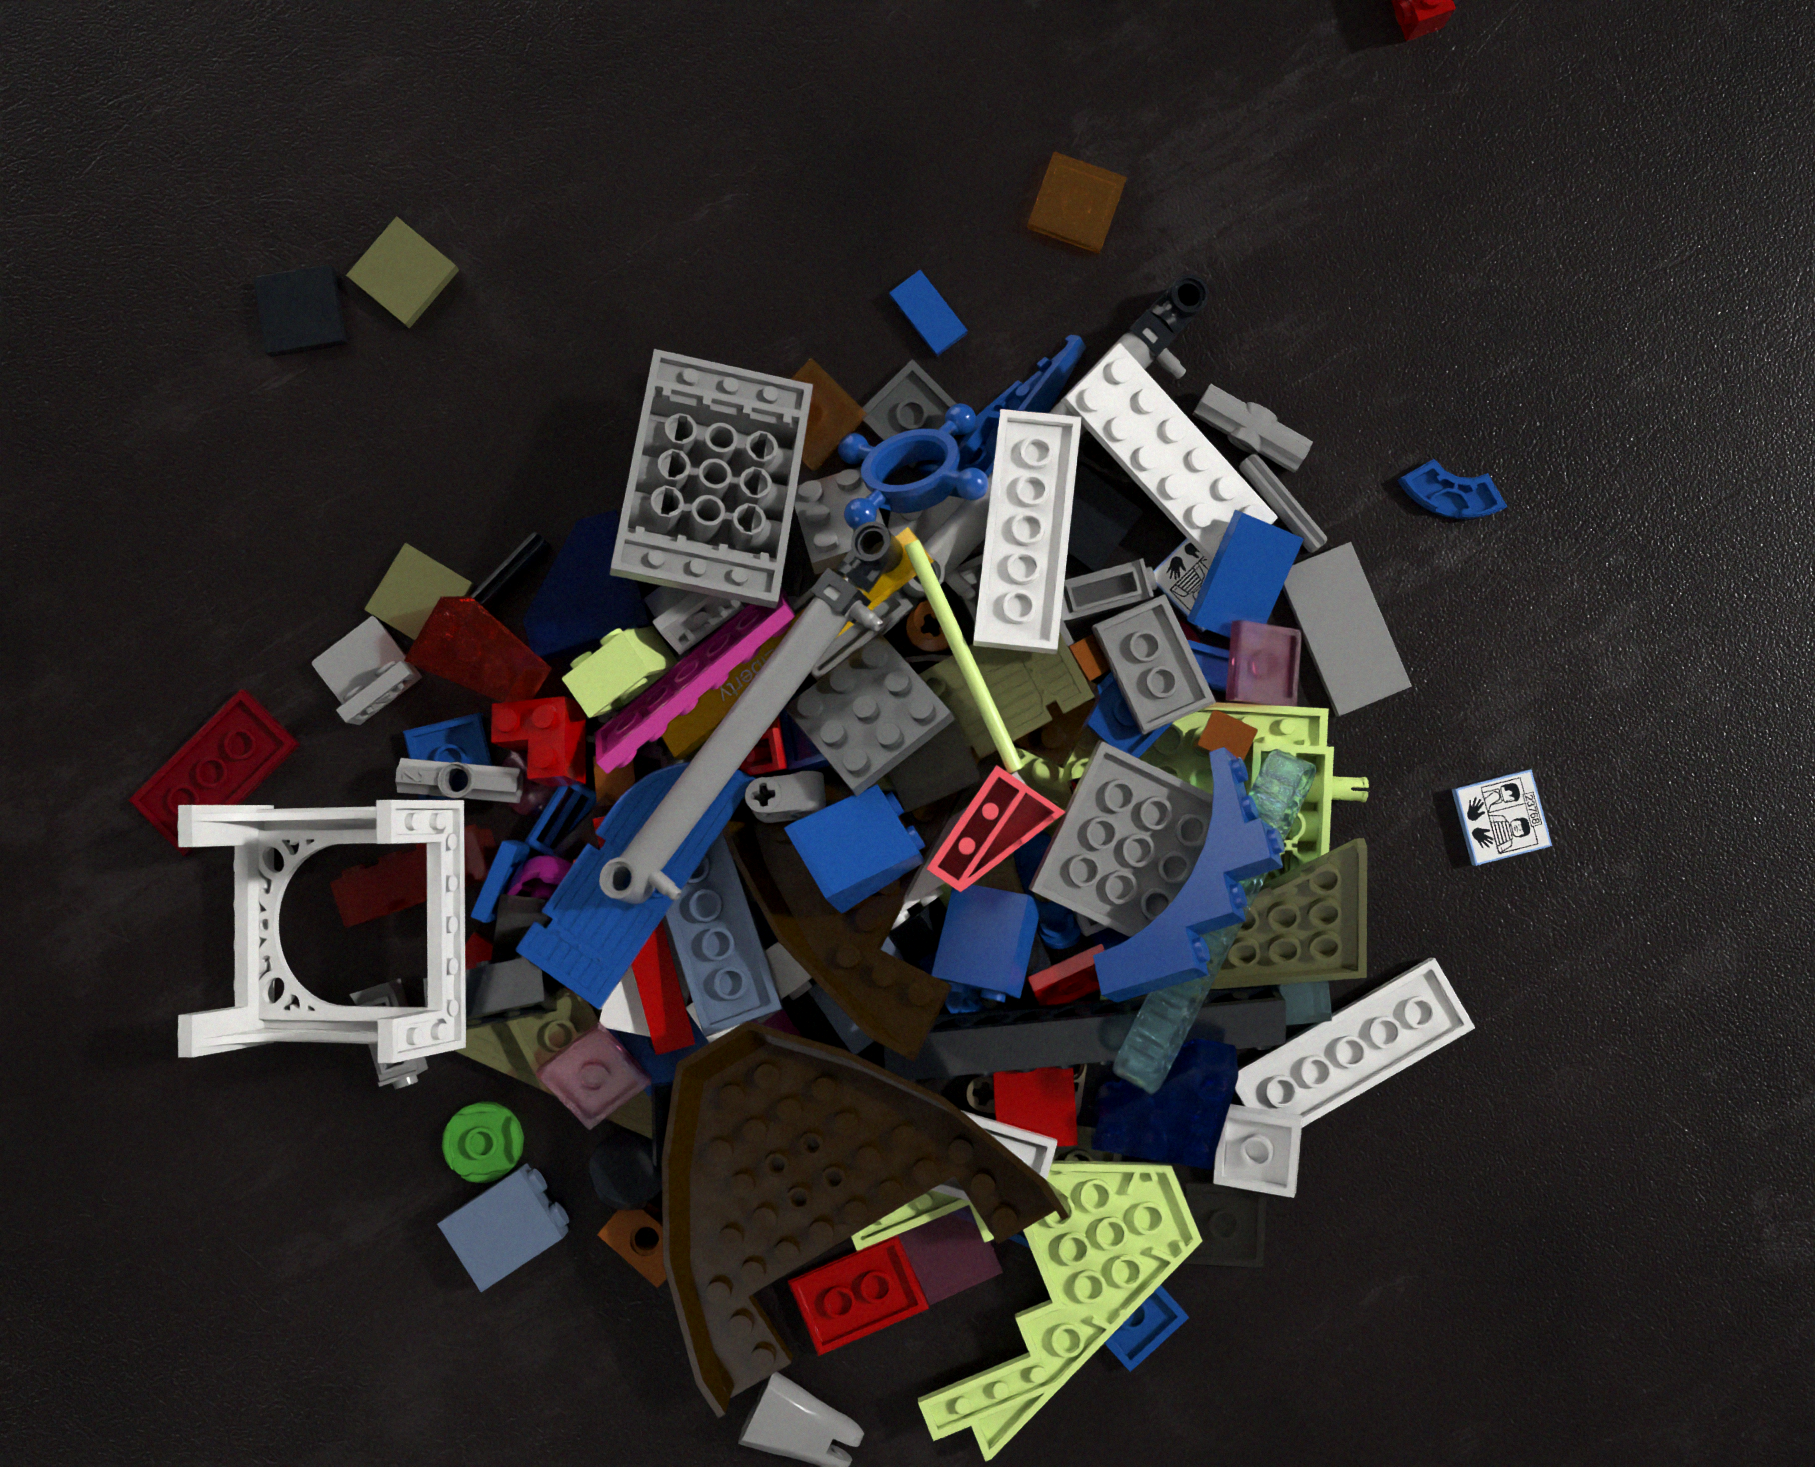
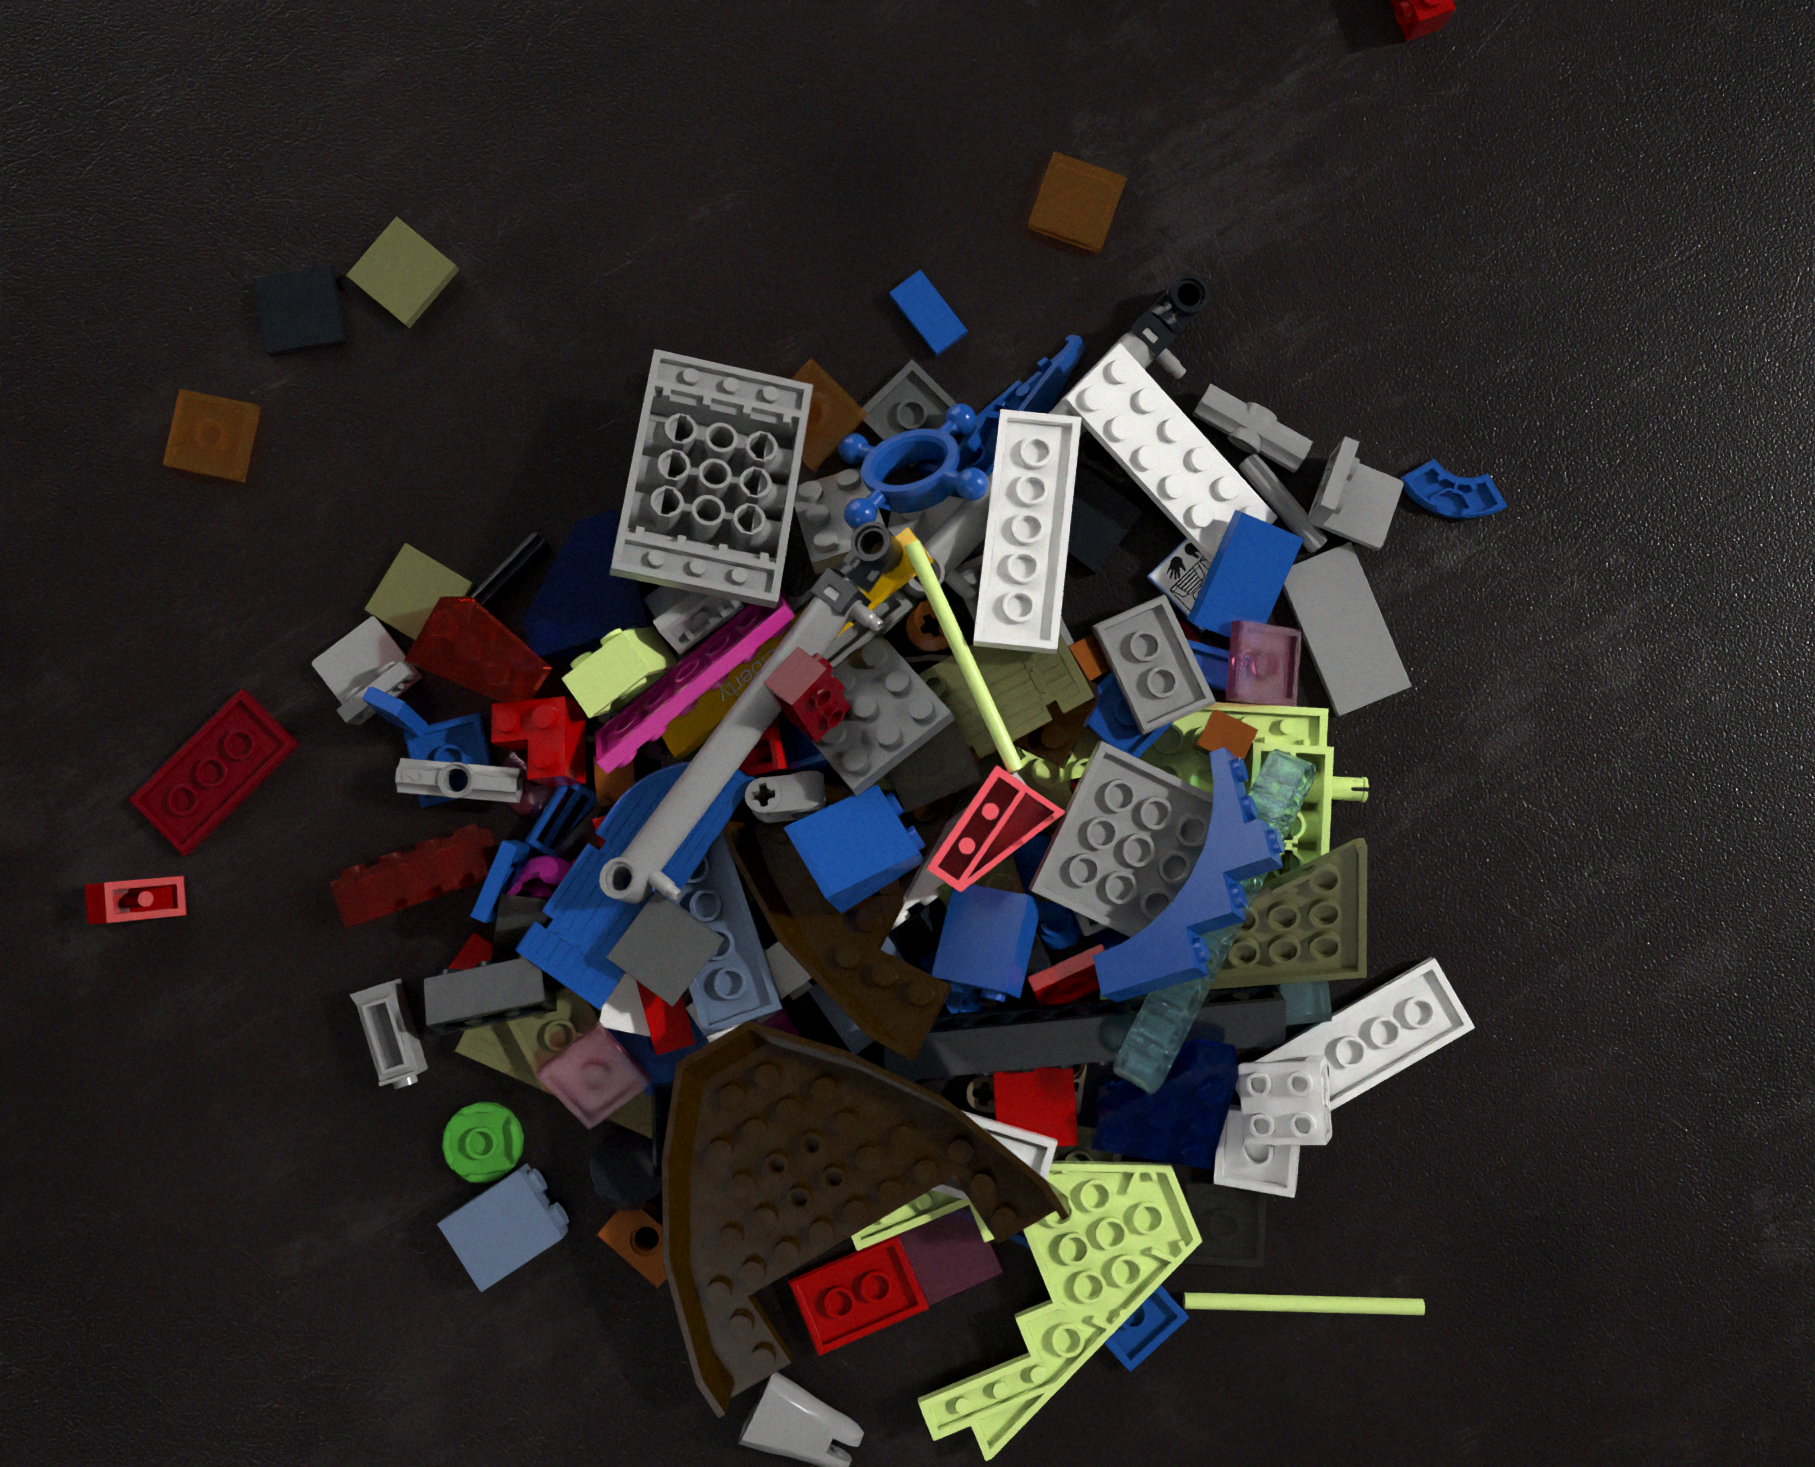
white arch [177,800,466,1063] -> none
light grey window [1061,558,1157,624] -> none
tile [1451,769,1552,866] -> none
none -> red slope [85,876,186,924]
none -> clear orange tile [163,389,261,483]
none -> blue tile [362,686,429,738]
none -> dark grey tile [606,890,724,1007]
none -> dark red brick [763,646,851,743]
none -> yellowish green piece [1183,1292,1425,1315]
none -> white bracket [1238,1055,1332,1145]
none -> light grey bracket [1306,436,1404,551]

